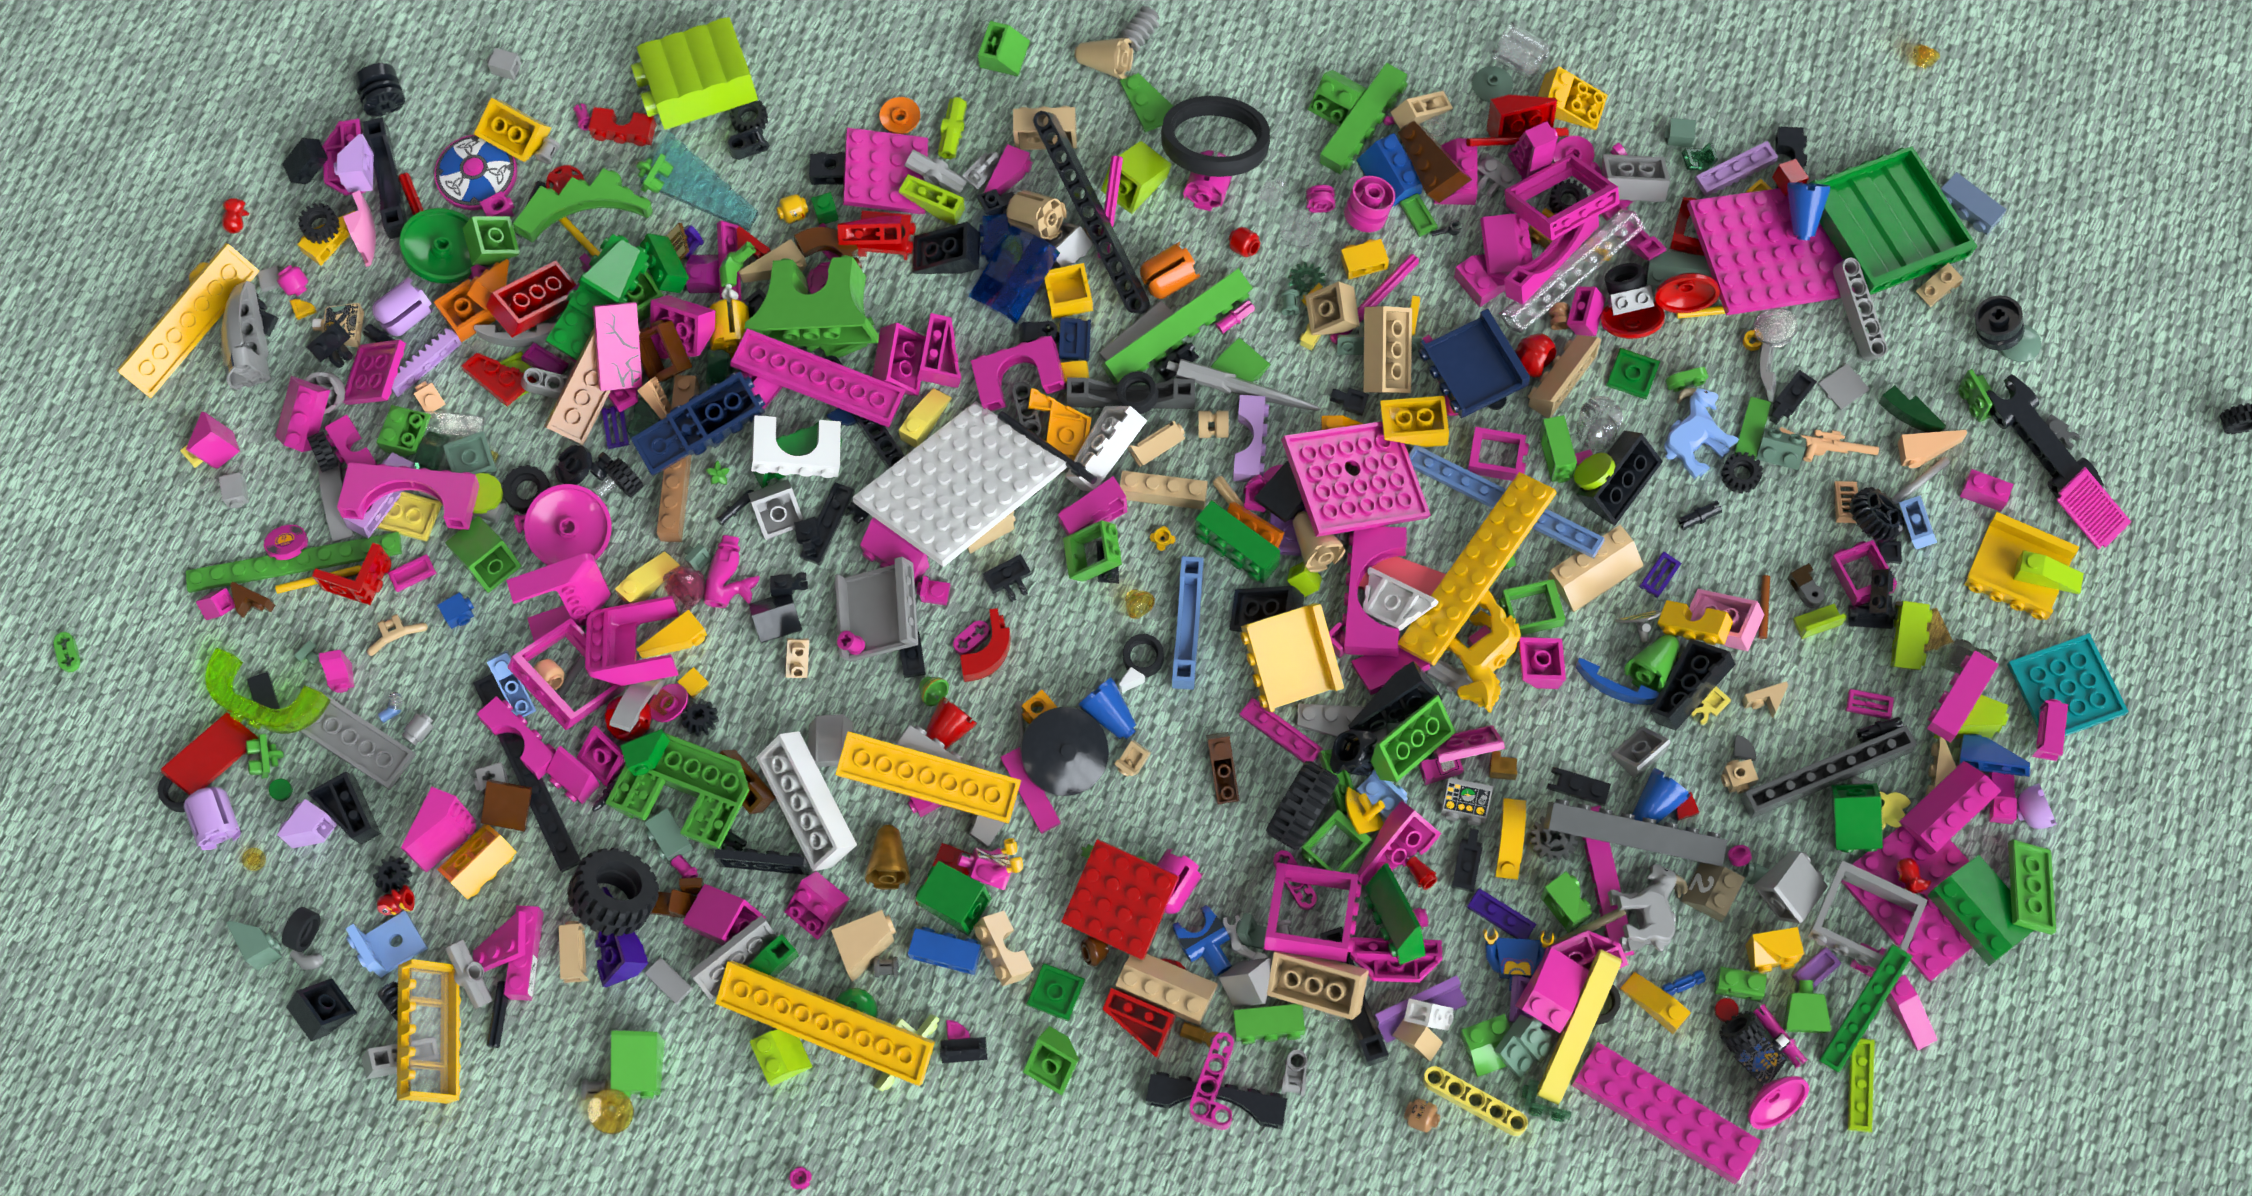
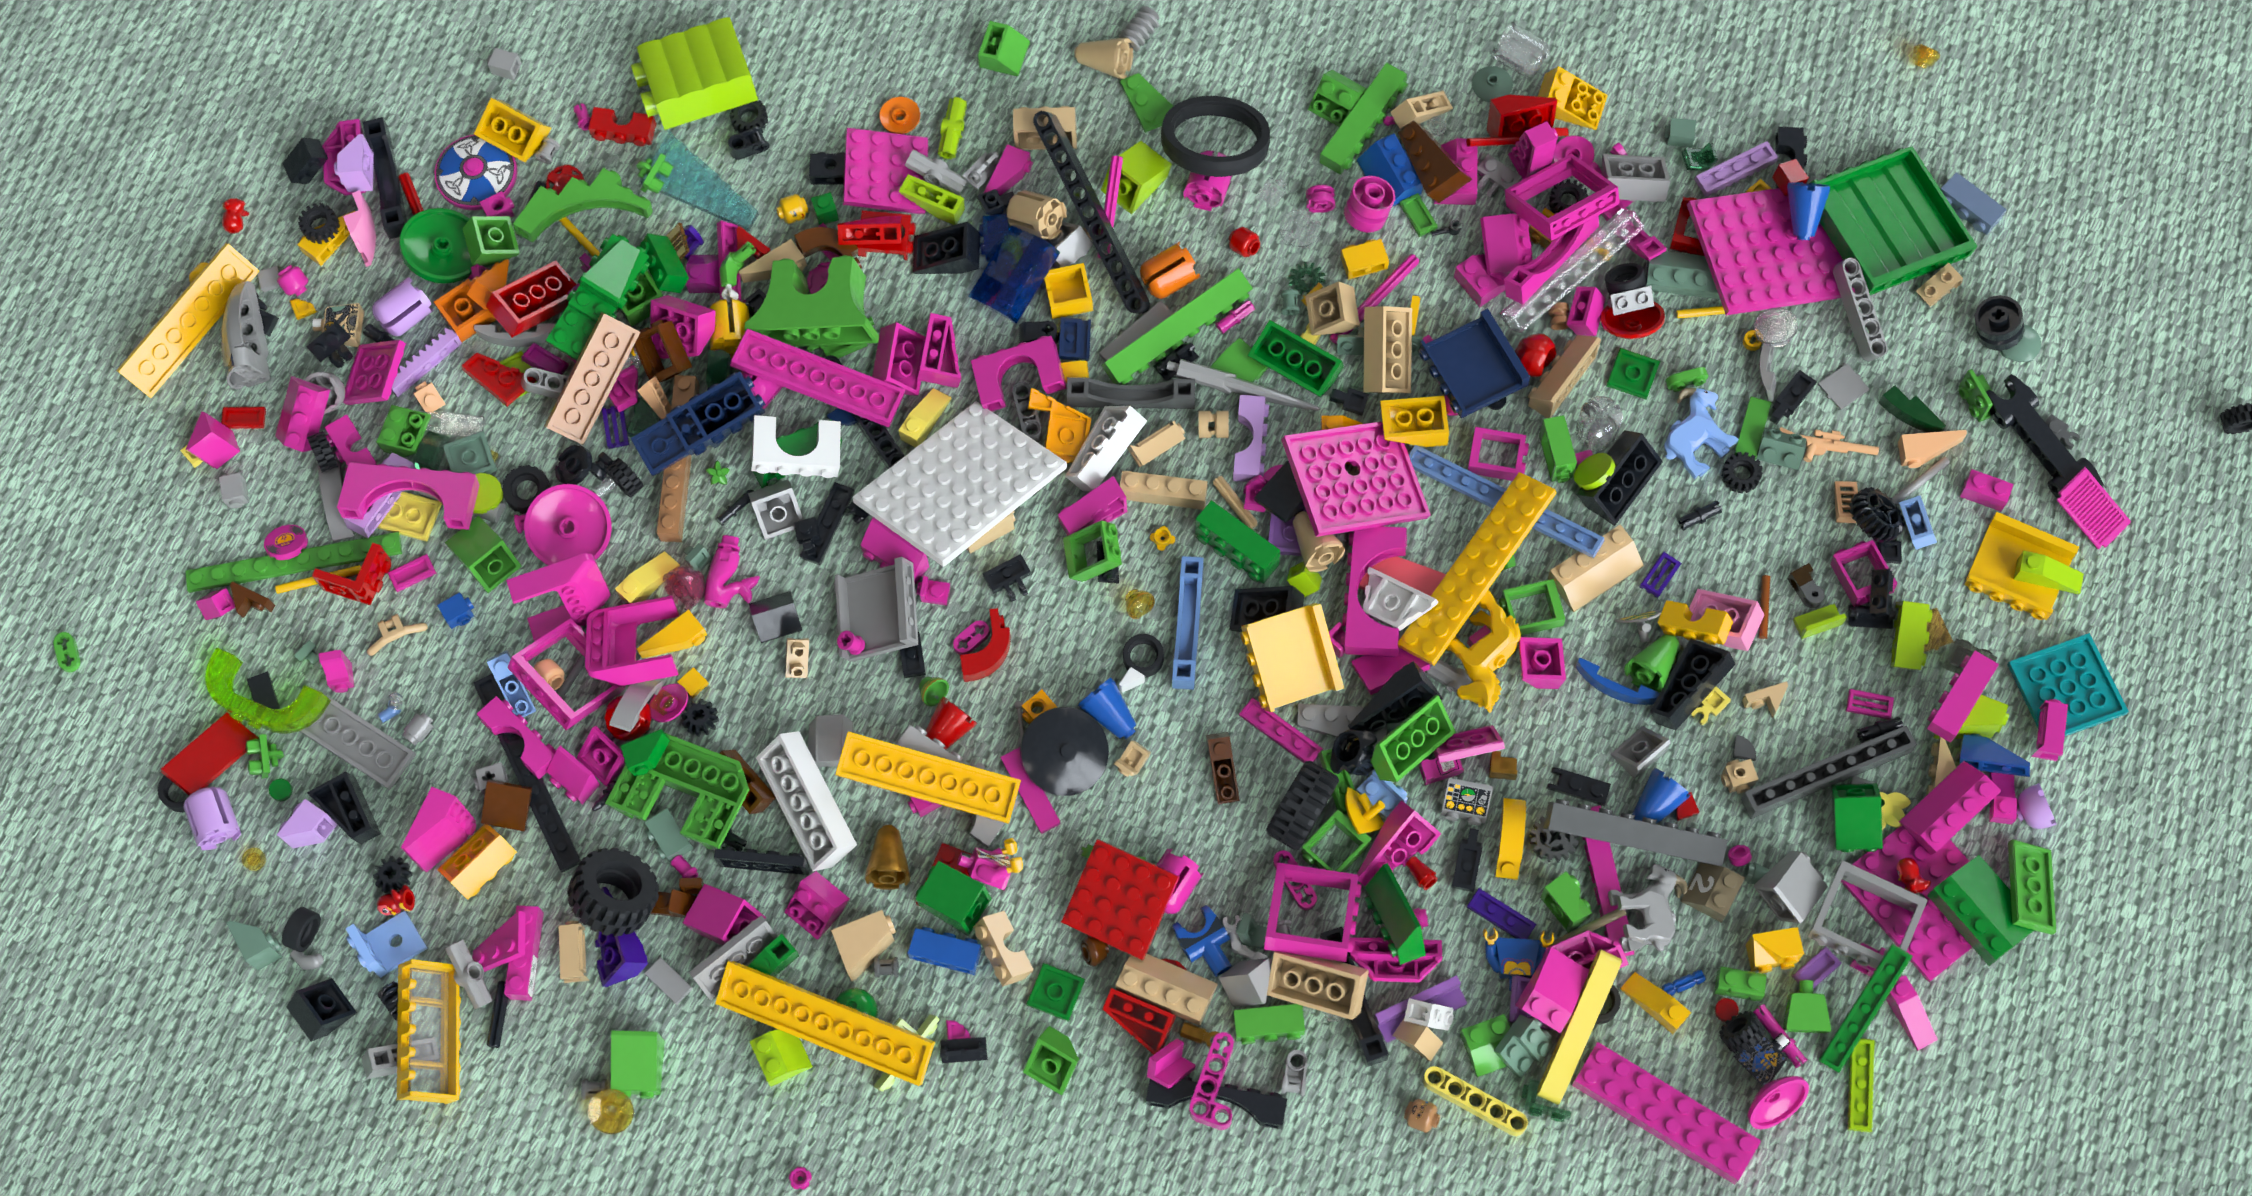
black wheel [354,63,405,117] -> none
tile [593,302,642,391] -> none
black plate [770,572,808,596] -> none
black bar [998,411,1097,484] -> none
black tyre [1117,371,1158,414] -> none
orange plate [1227,502,1285,548] -> none
red dish [1655,273,1720,313] -> none
none -> red tile [221,407,266,429]
none -> dark pink panel [1147,1038,1196,1088]
none -> green slope [1248,320,1344,397]

